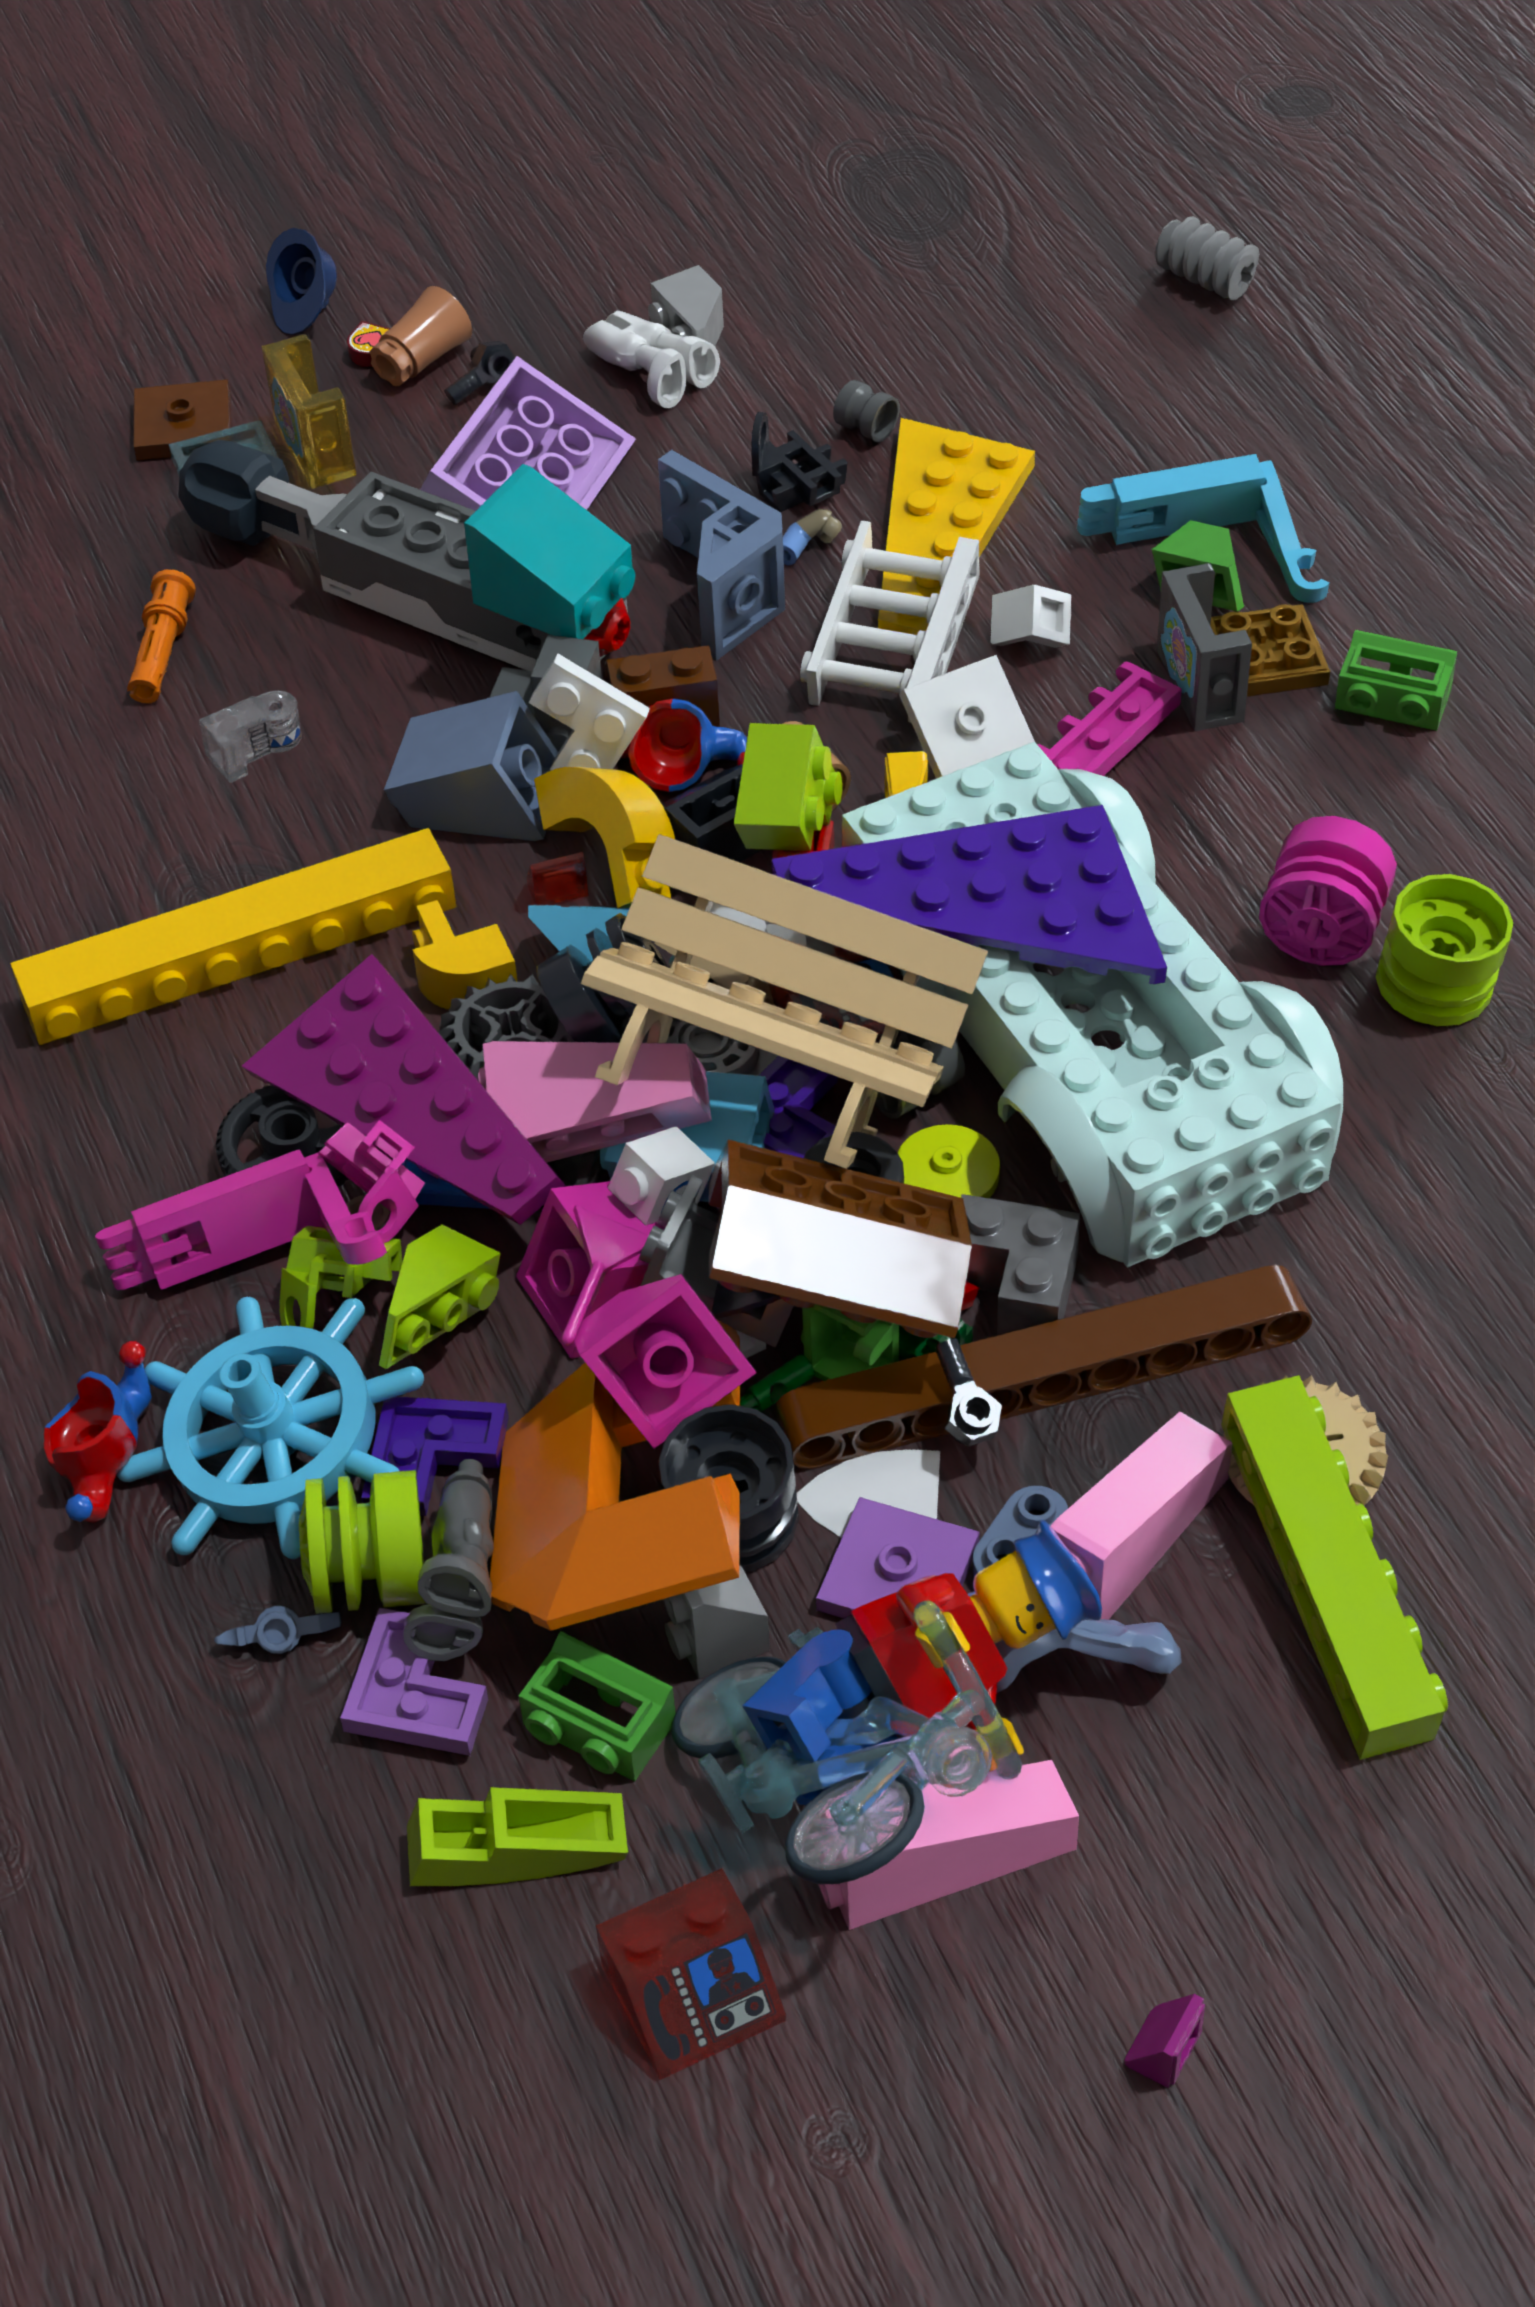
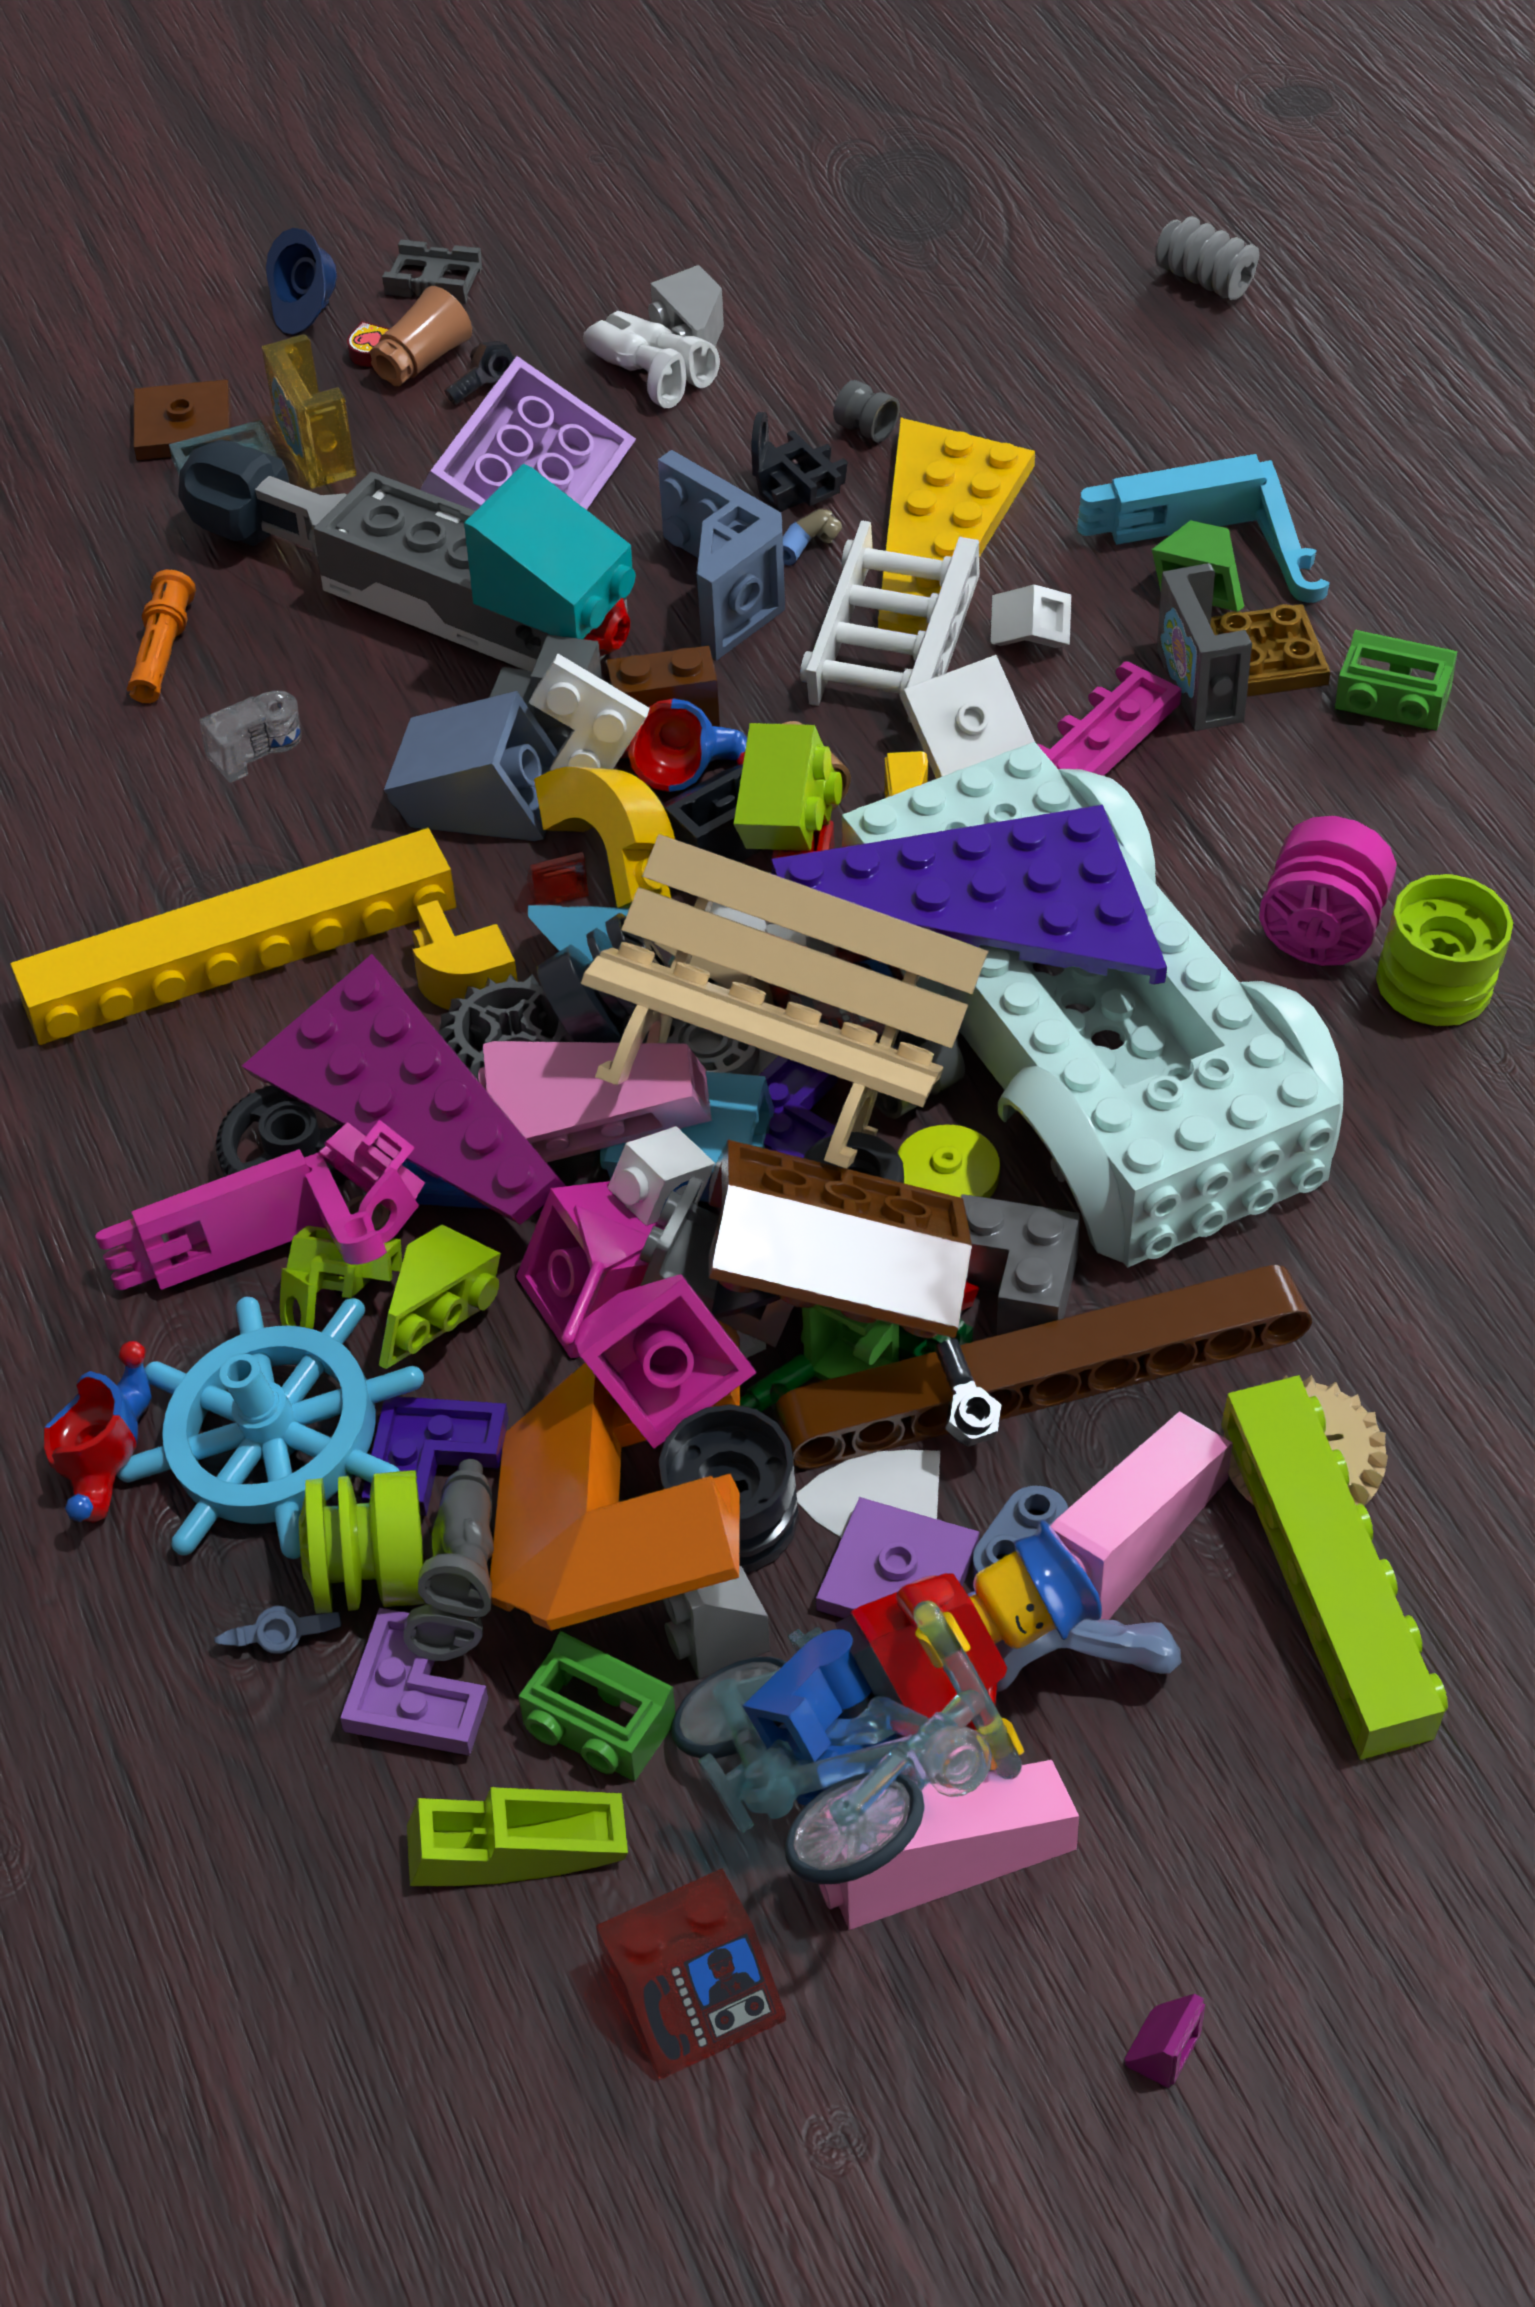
none -> dark grey piece [382,239,482,304]

